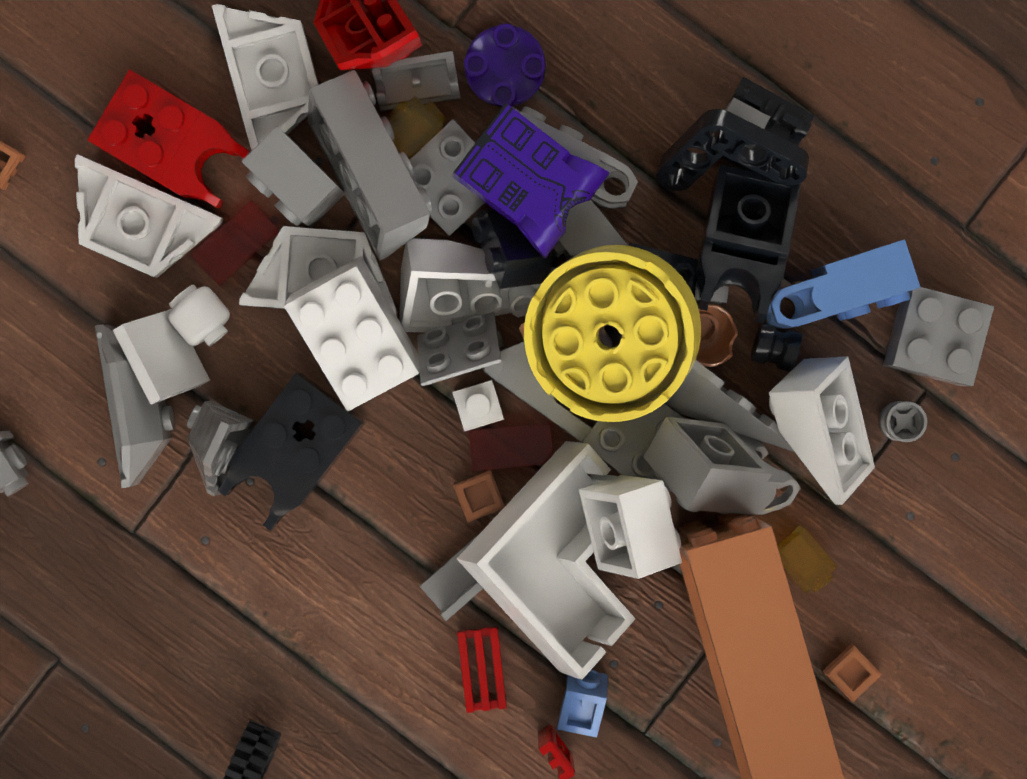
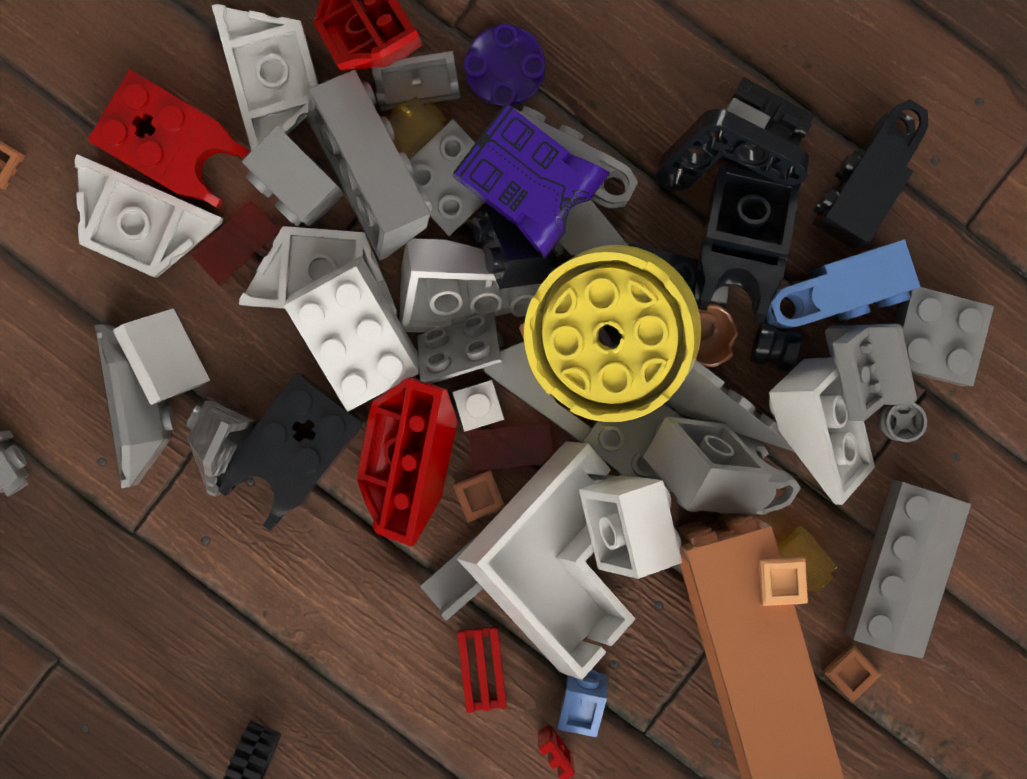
white head [169,284,230,347] -> none
none -> red wedge [356,377,458,547]
none -> light nougat tile [759,557,808,606]
none -> black brick [812,99,928,249]
none -> light grey bracket [825,324,917,421]
none -> light grey slope [844,479,971,658]

